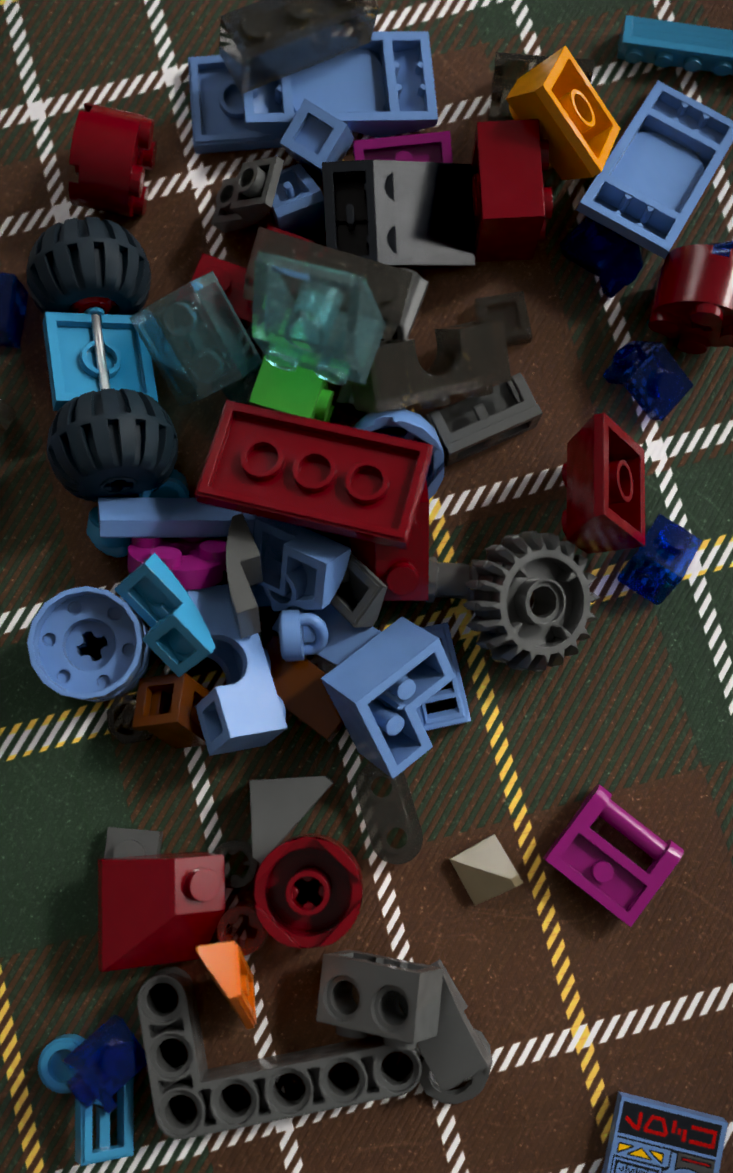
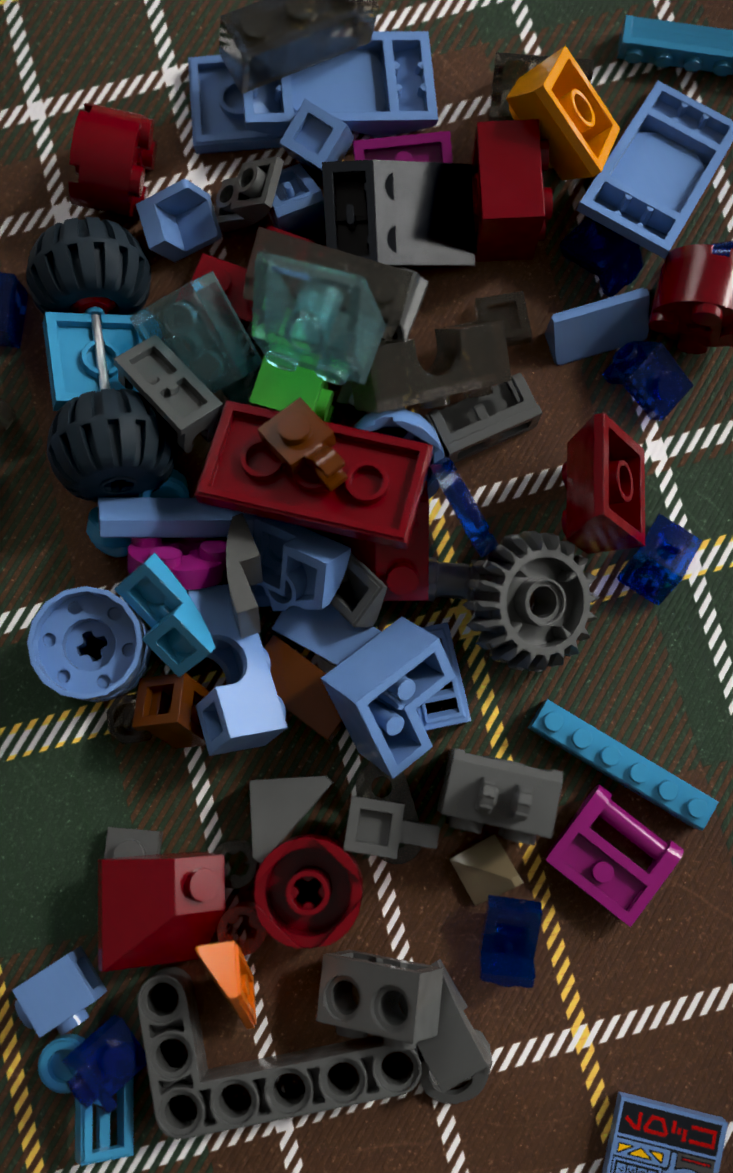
medium blue tile [279,609,328,662] -> none
none -> medium blue brick [12,946,107,1038]
none -> dark grey hinge [114,334,223,453]
none -> medium blue panel [136,179,222,262]
none -> reddish brown plate [257,397,348,492]
none -> dark grey plate [343,796,440,859]
none -> clear blue tile [430,456,499,558]
none -> dark grey hinge [437,748,563,846]
none -> clear blue bracket [479,895,543,988]
none -> dark azure piece [528,699,719,831]
none -> medium blue slope [545,288,650,365]

